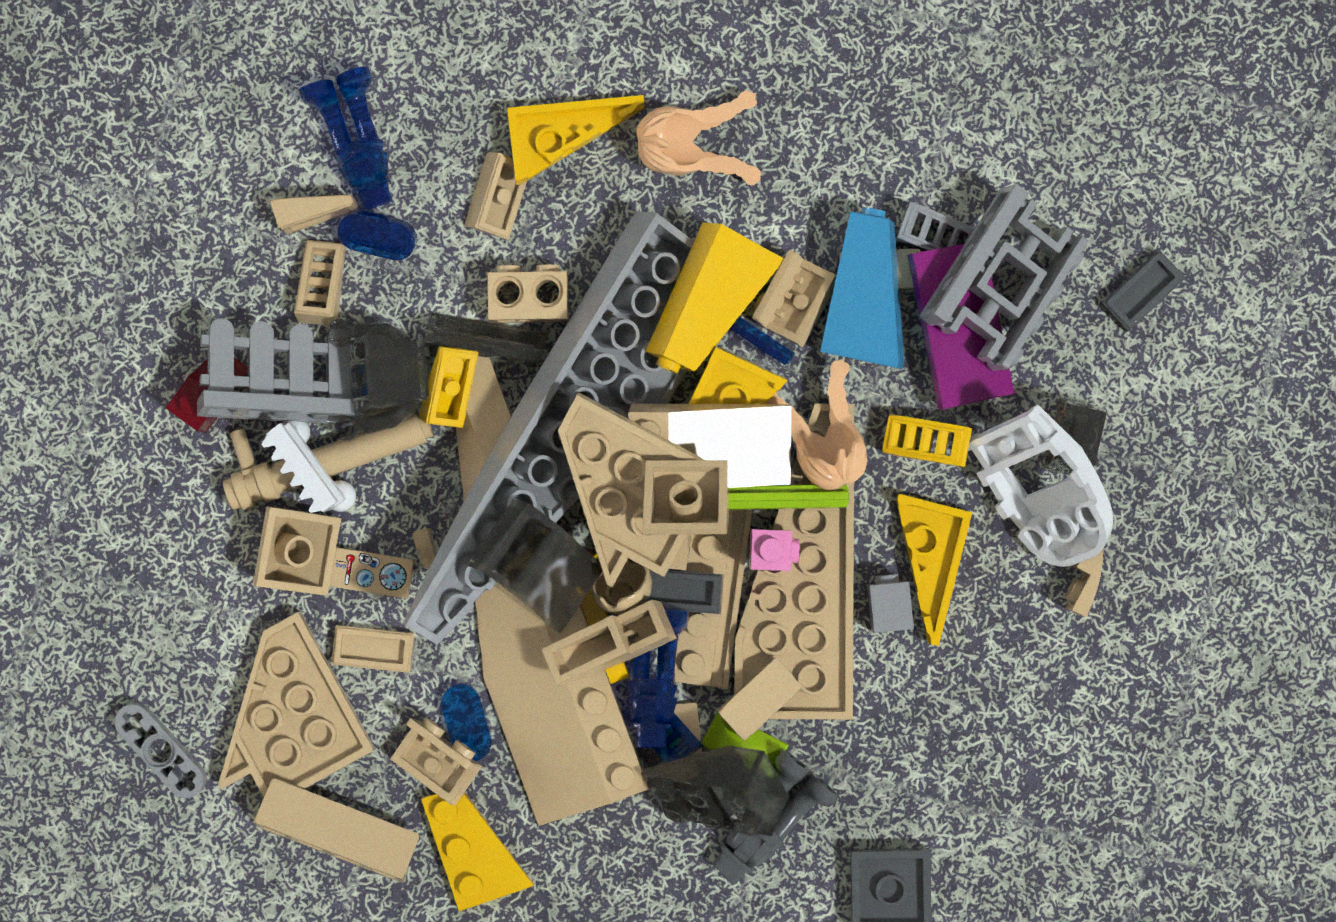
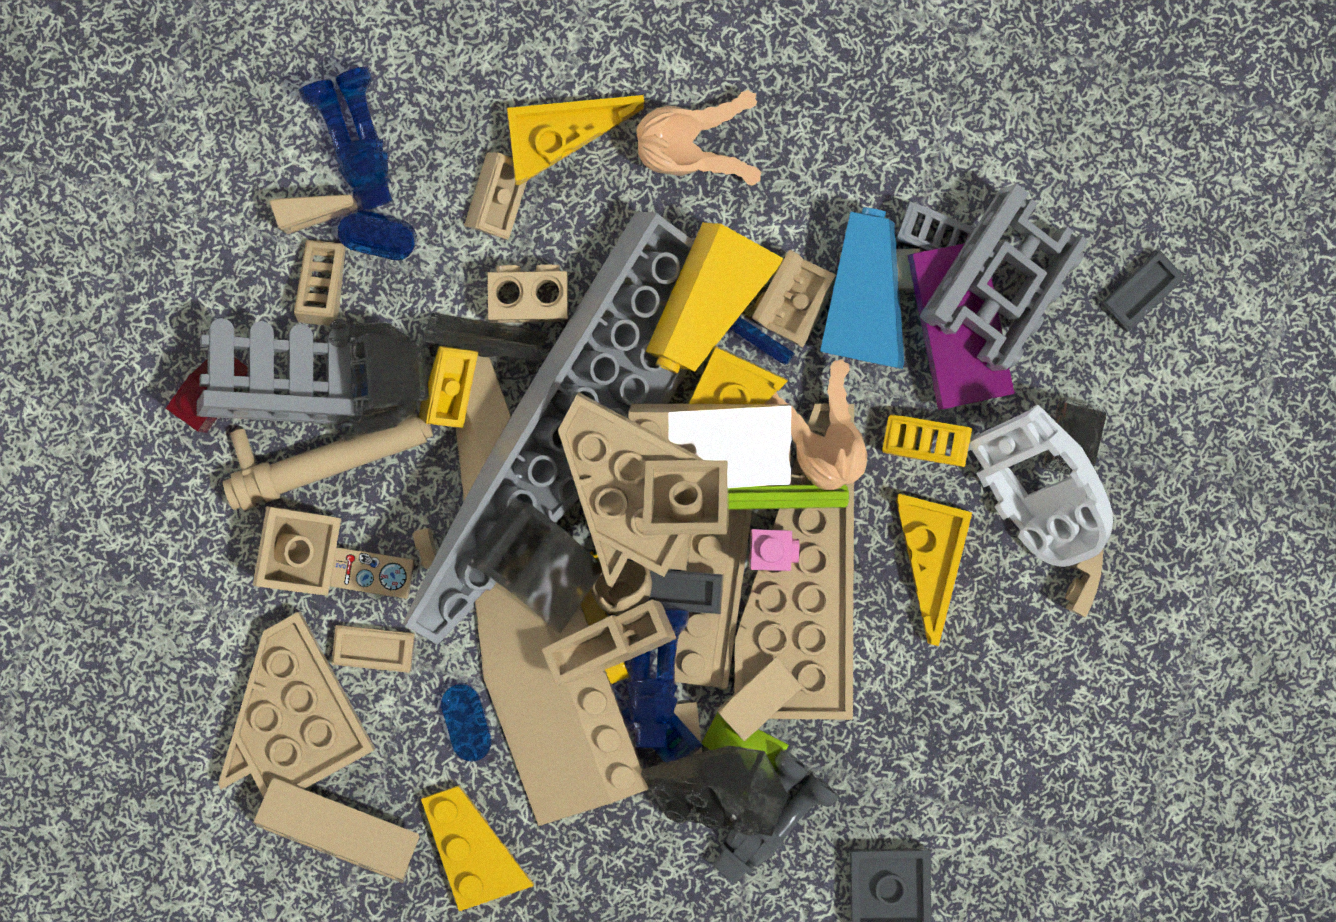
light grey beam [115,703,207,798] -> none
white gear [261,421,356,513] -> none
tan bracket [390,717,482,806] -> none
light grey brick [866,574,914,633] -> none

